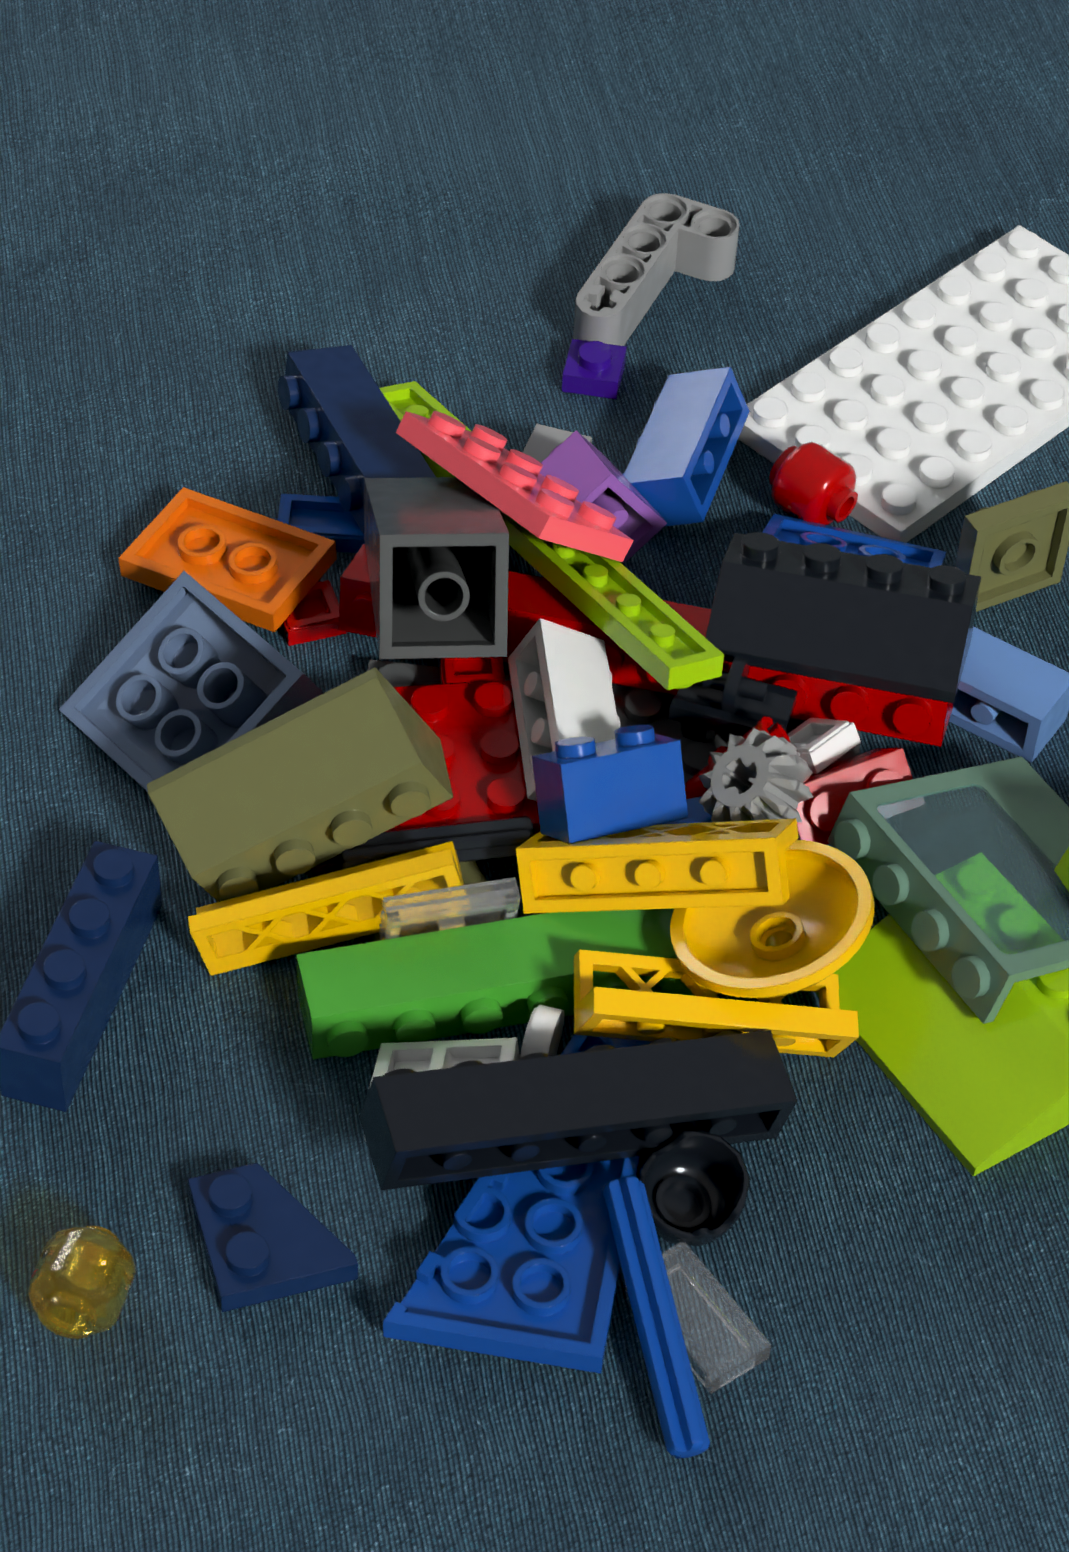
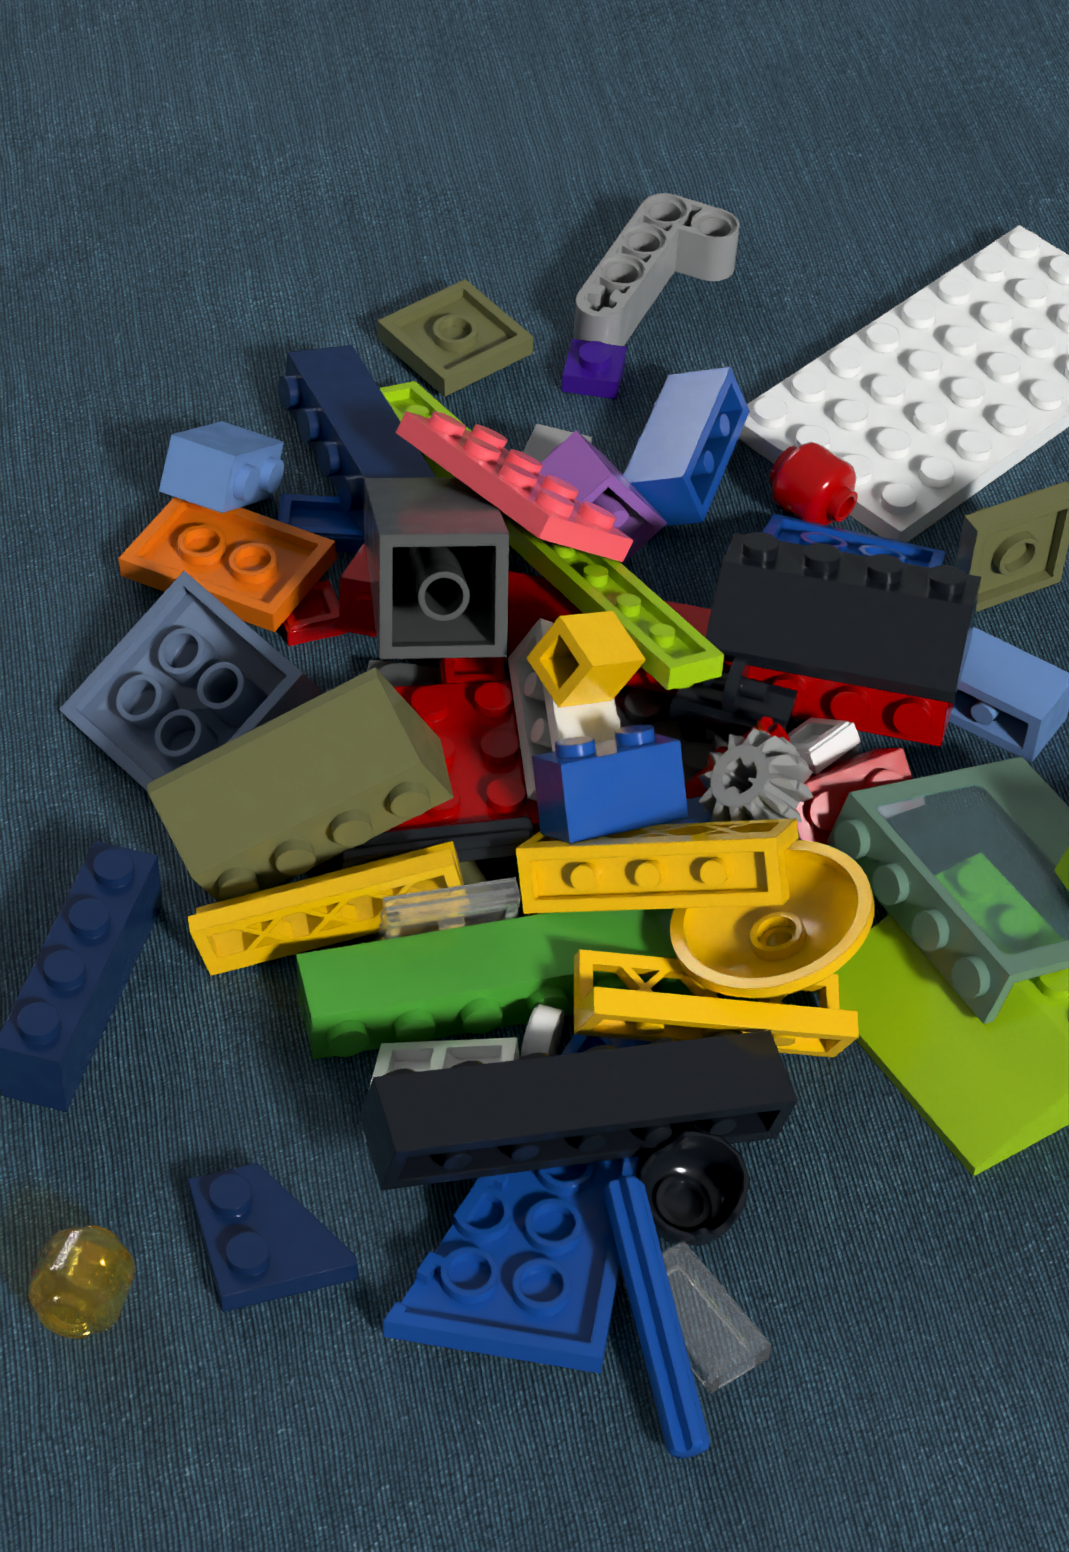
none -> medium blue brick [159,421,284,513]
none -> olive plate [377,279,533,397]
none -> yellow brick [526,611,646,708]

